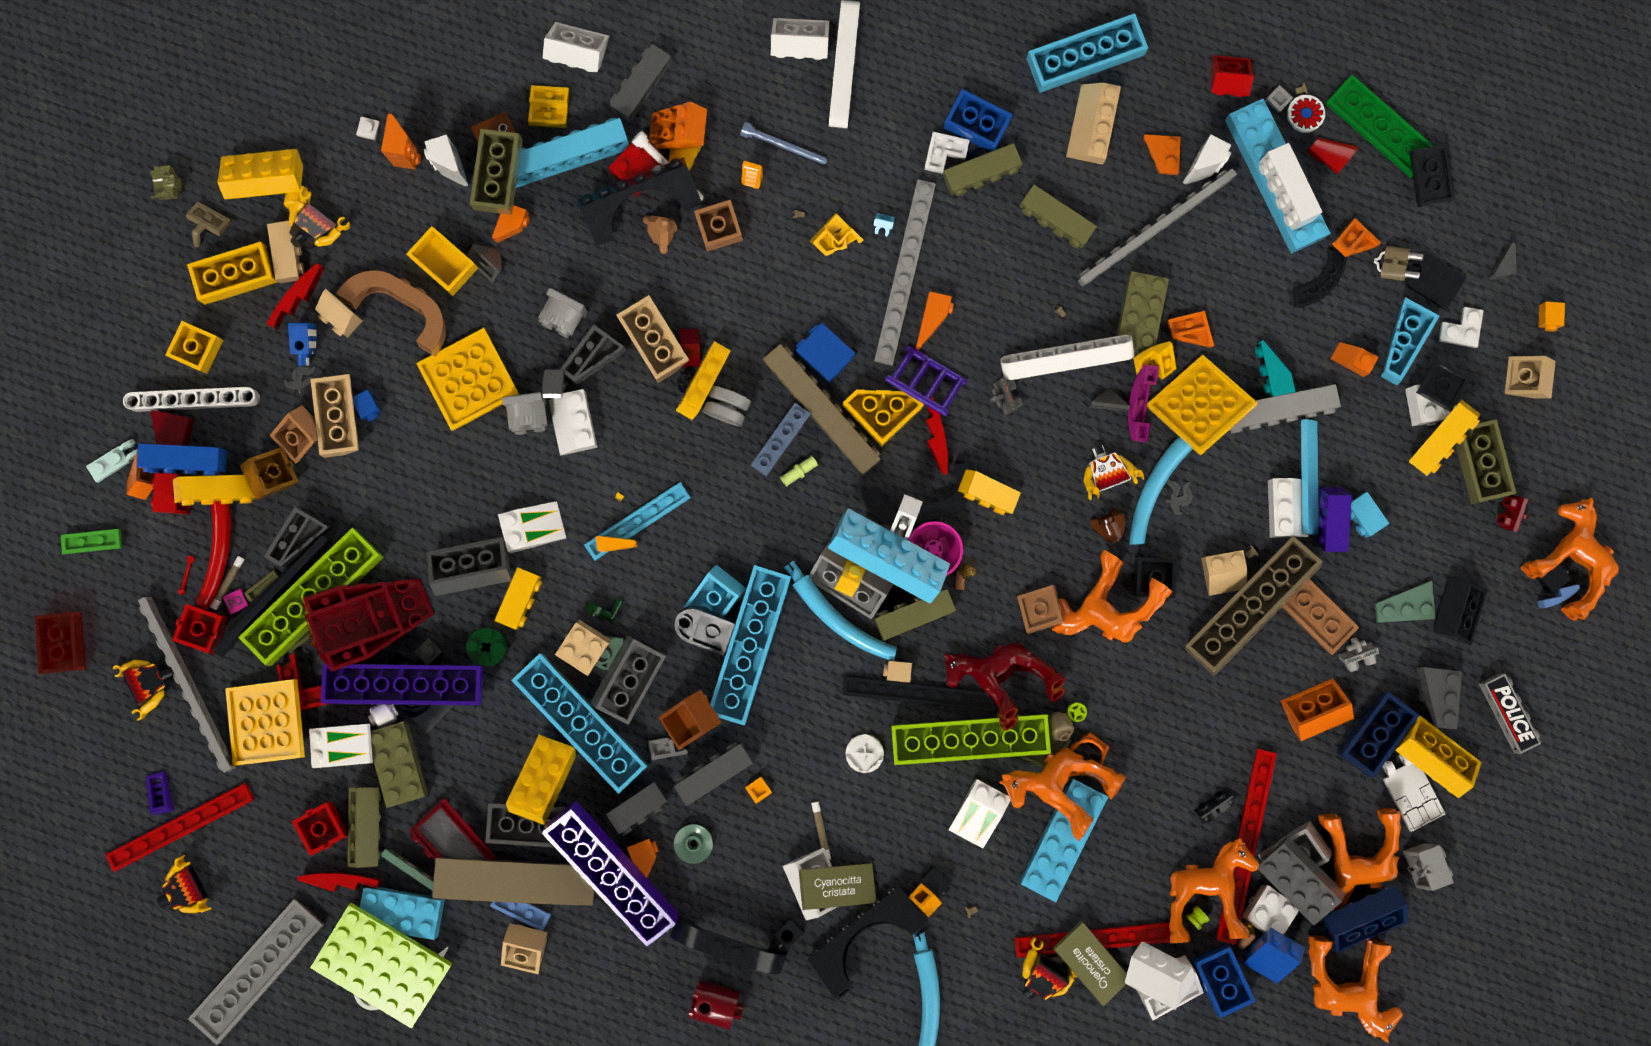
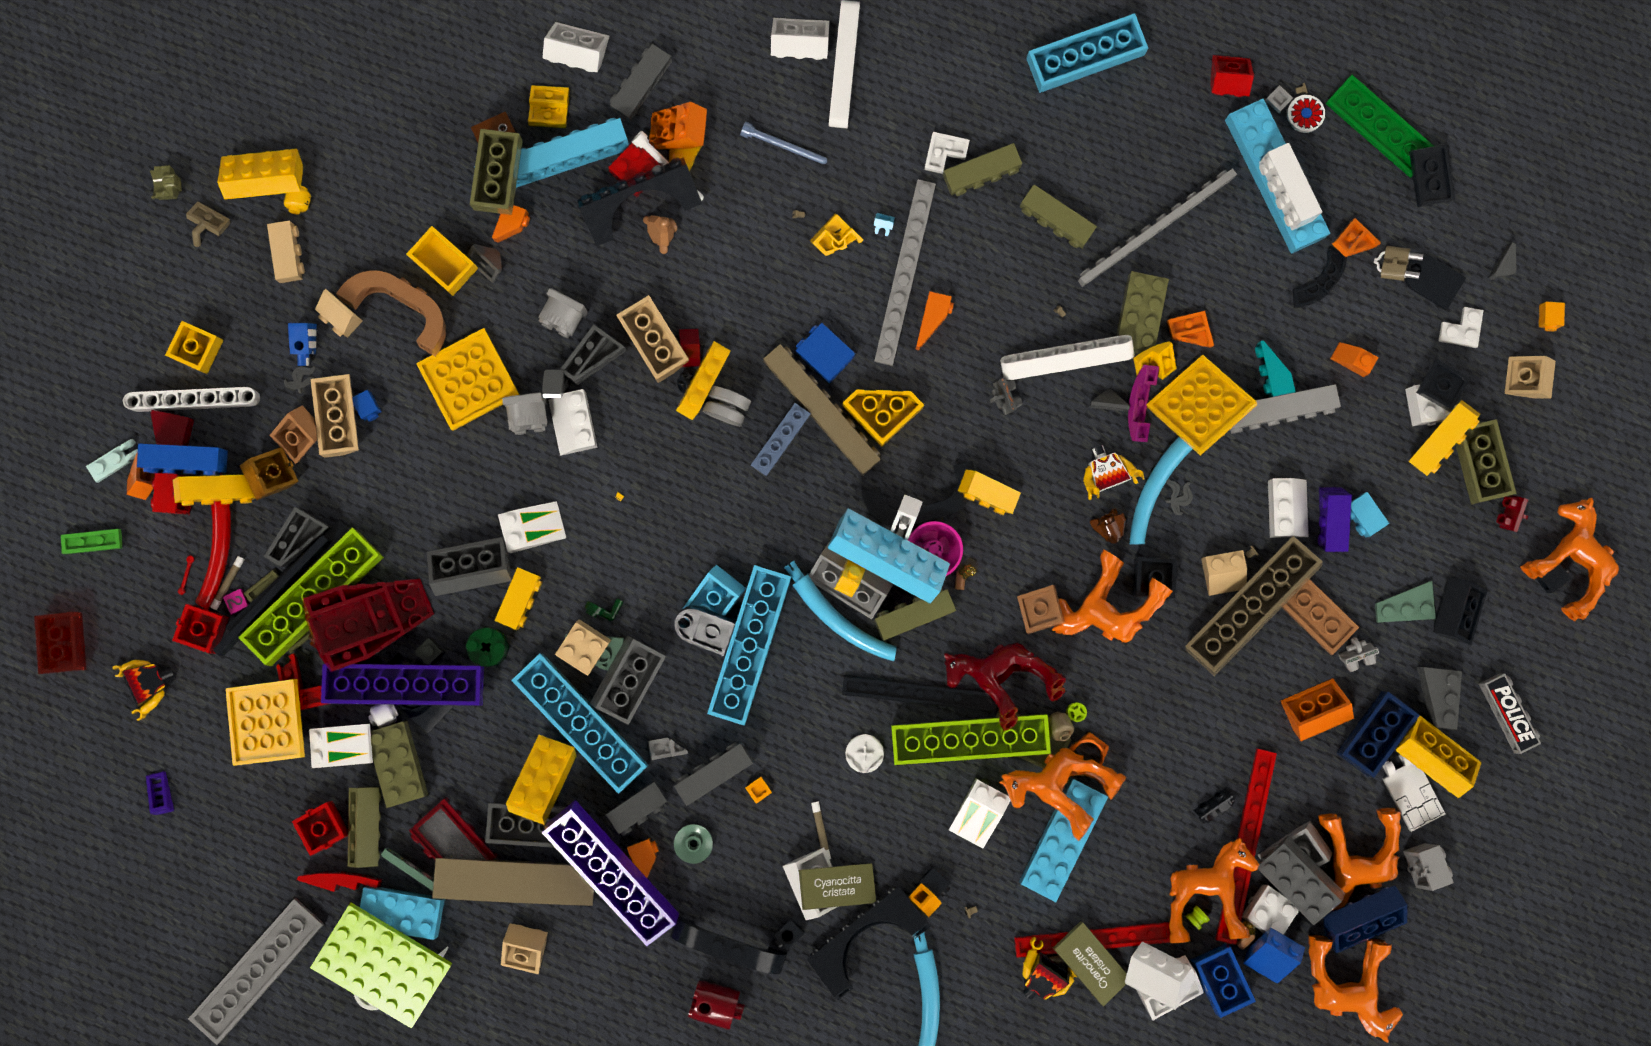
red tile [105,782,255,872] -> none
light grey plate [138,597,237,773] -> none
torso [157,855,211,913] -> none
yellow brick [187,242,278,305] -> none
red slope [266,264,325,330] -> none
torso [289,188,350,249] -> none
white plate [356,117,380,140] -> none
orange slope [381,113,421,170] -> none
white slope [424,135,468,186] -> none
medium blue tile [490,902,552,931] -> none
medium azure tile [584,482,691,561] -> none
light orange slope [596,536,638,553] -> none
dark orange piece [658,689,721,750] -> none
medium nougat brick [694,200,743,252] -> none
light orange slope [742,161,763,189] -> none
yellowish green pin [780,456,818,487] -> none
tan brick [883,661,912,682] -> none
dark purple bar [885,345,967,416] -> none
red slope [926,397,948,477] -> none
blue brick [943,89,1013,152] -> none
tan slope [1066,83,1121,165] -> none
orange wing [1143,135,1181,175] -> none
white slope [1183,135,1231,184] -> none
medium azure tile [1301,419,1319,535] -> none
red slope [1307,137,1358,174] -> none
medium azure wedge [1380,297,1439,386] -> none
medium blue slope [1537,585,1580,609] -> none

